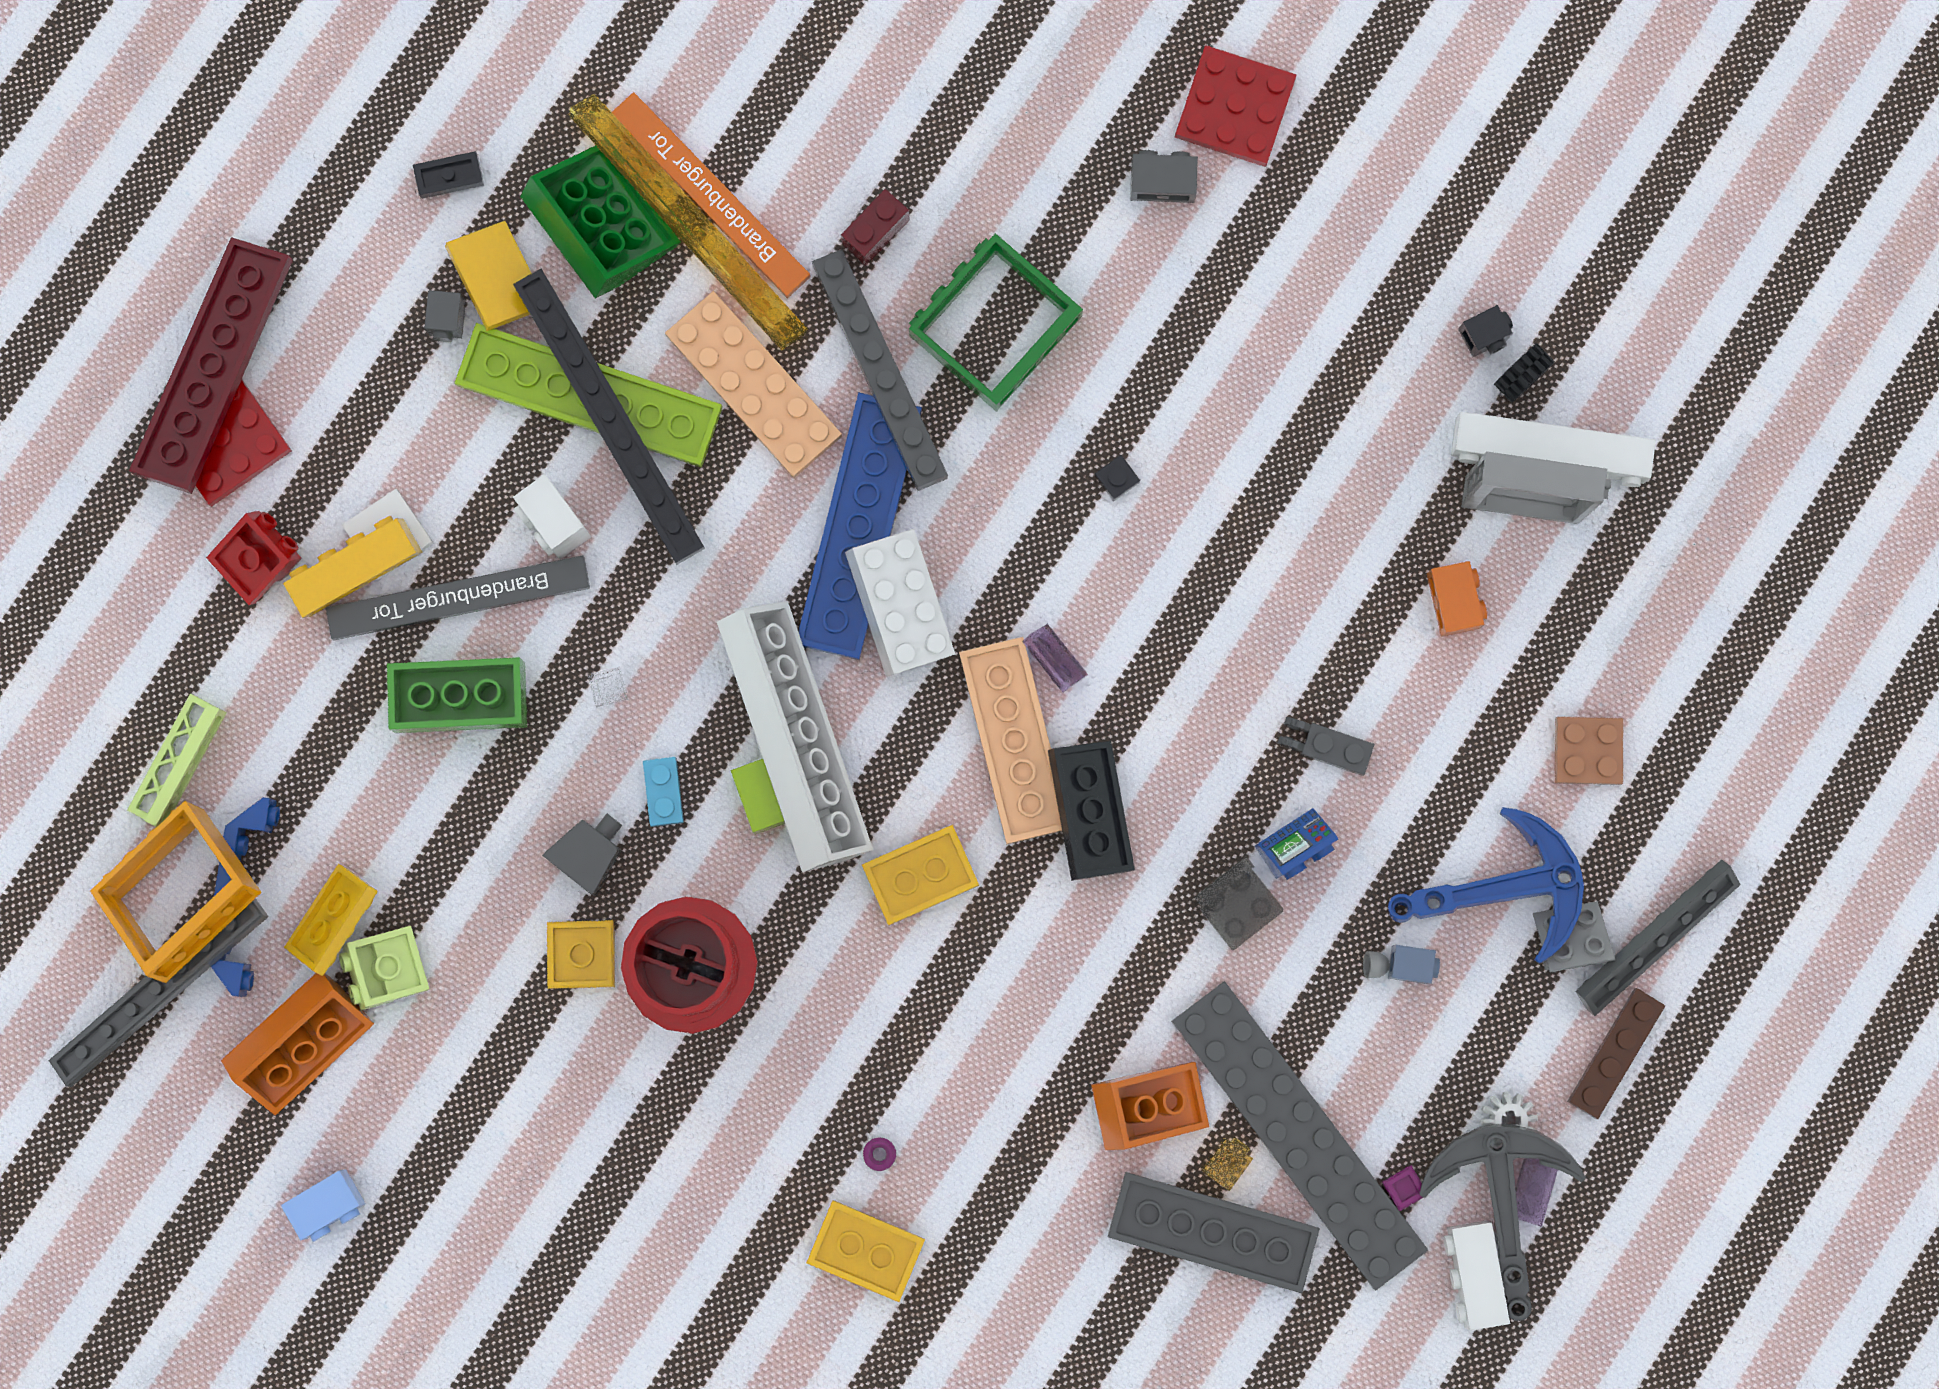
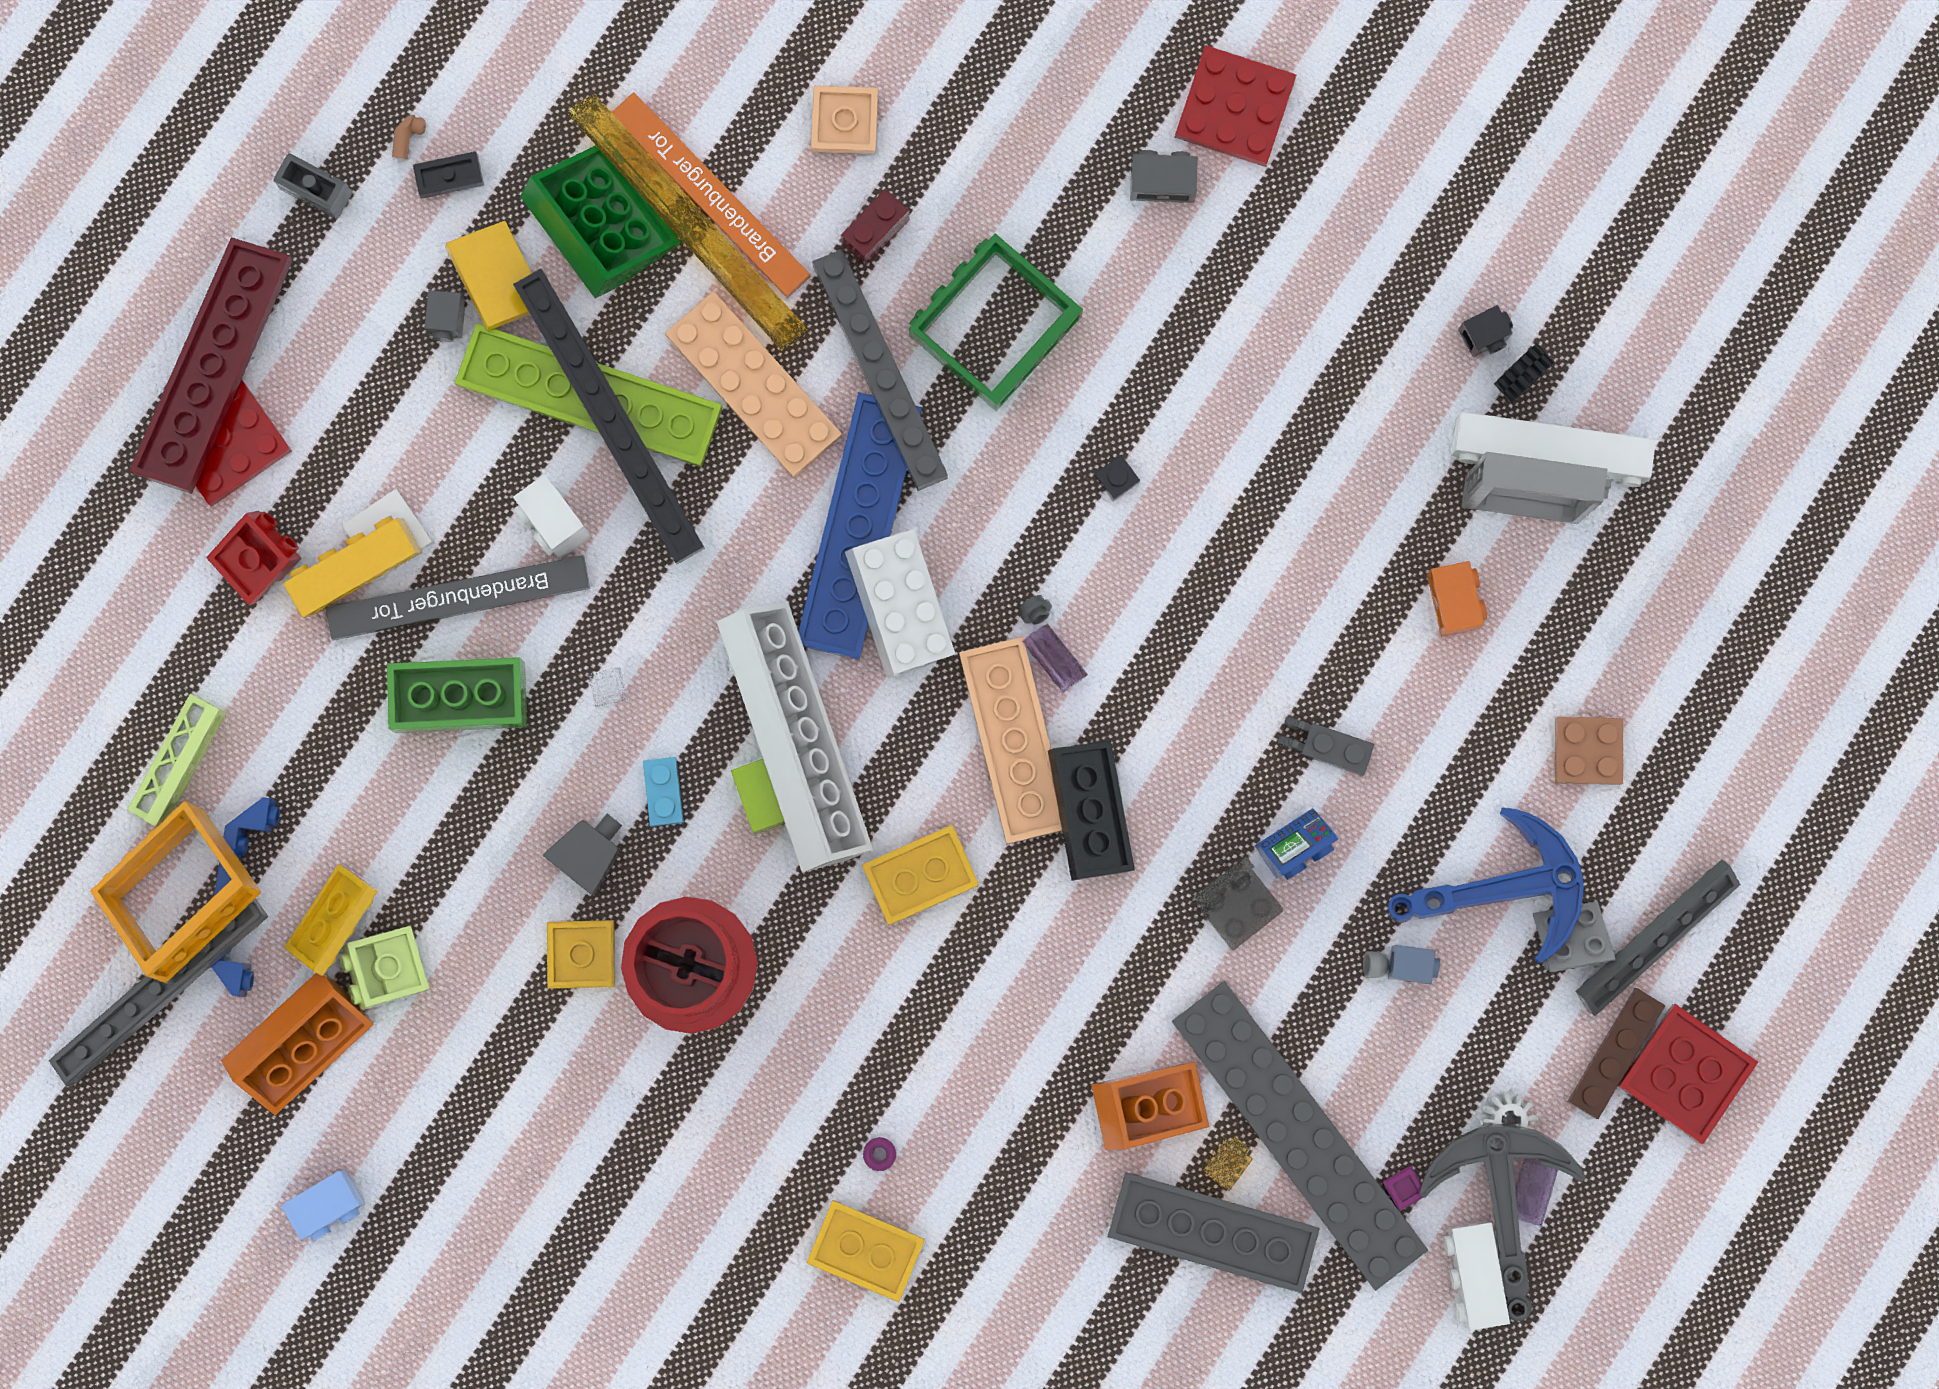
none -> dark grey brick [273,153,352,219]
none -> nougat arm [392,115,426,159]
none -> light nougat plate [811,85,878,154]
none -> dark grey plate [1020,595,1052,625]
none -> red plate [1618,1004,1758,1145]

